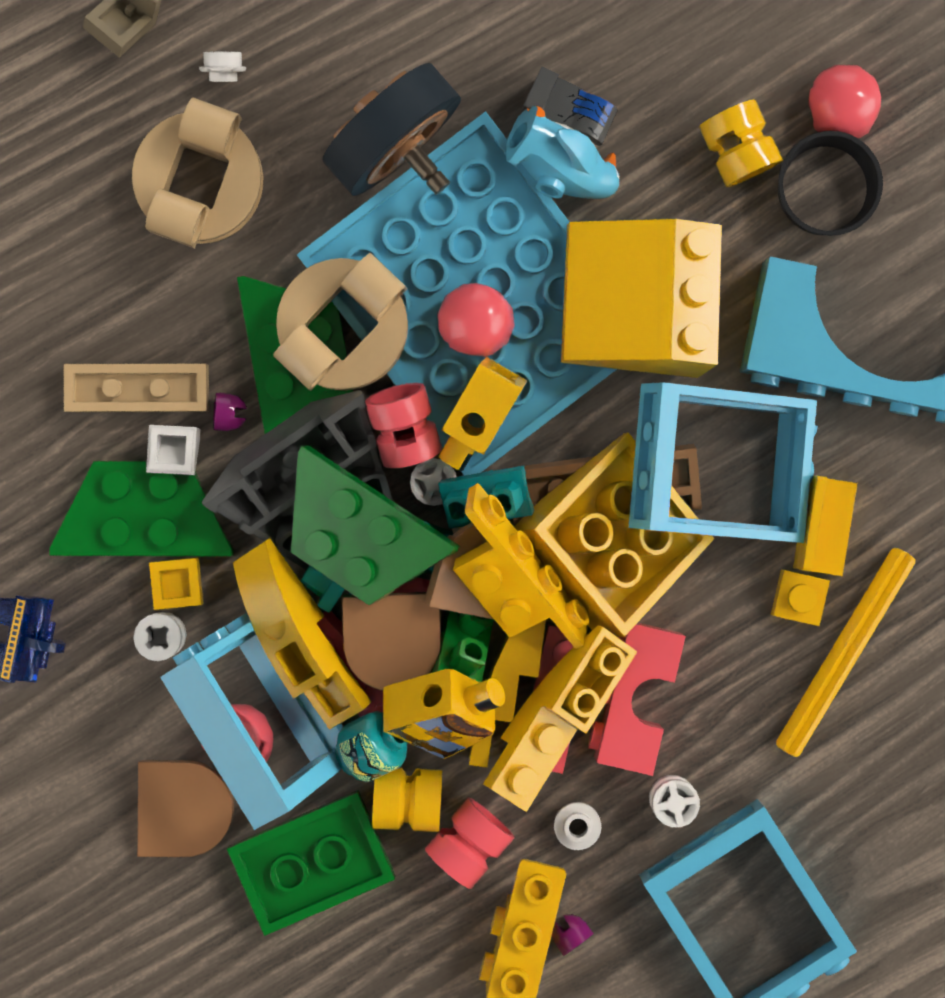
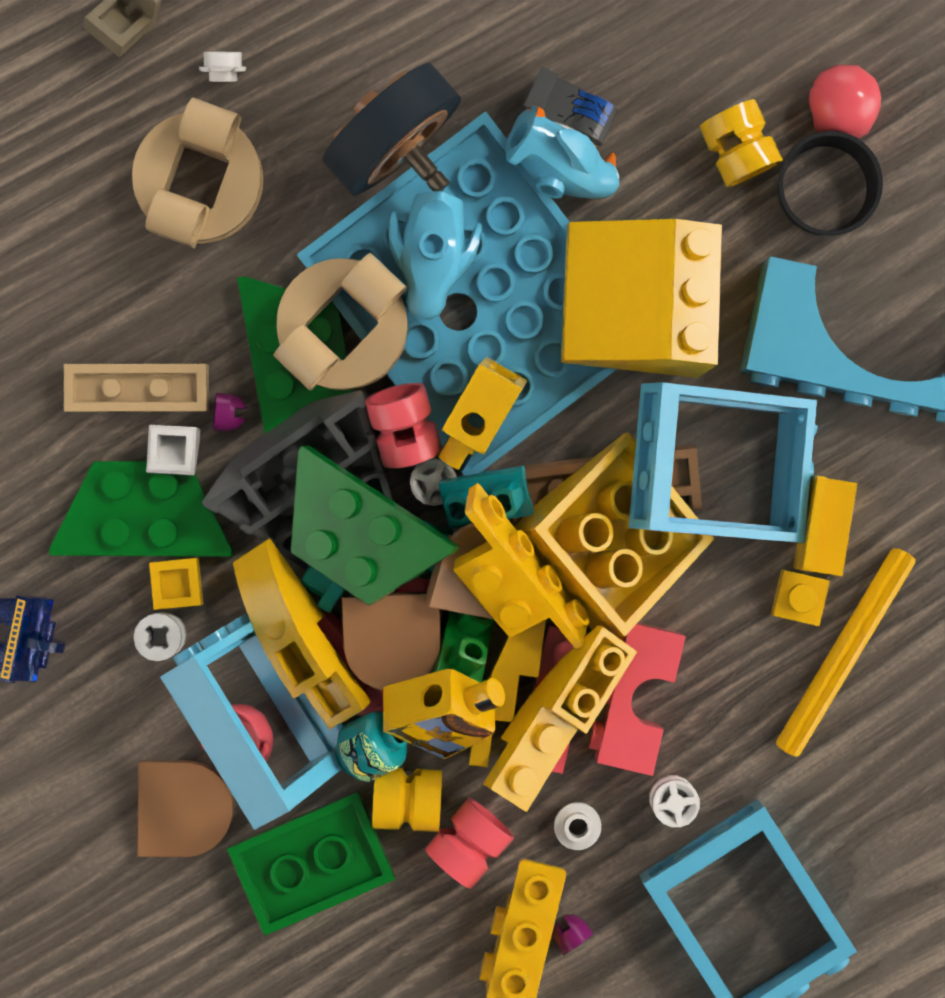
coral hair [437,283,515,357] -> none
none -> medium azure animal [388,191,482,320]

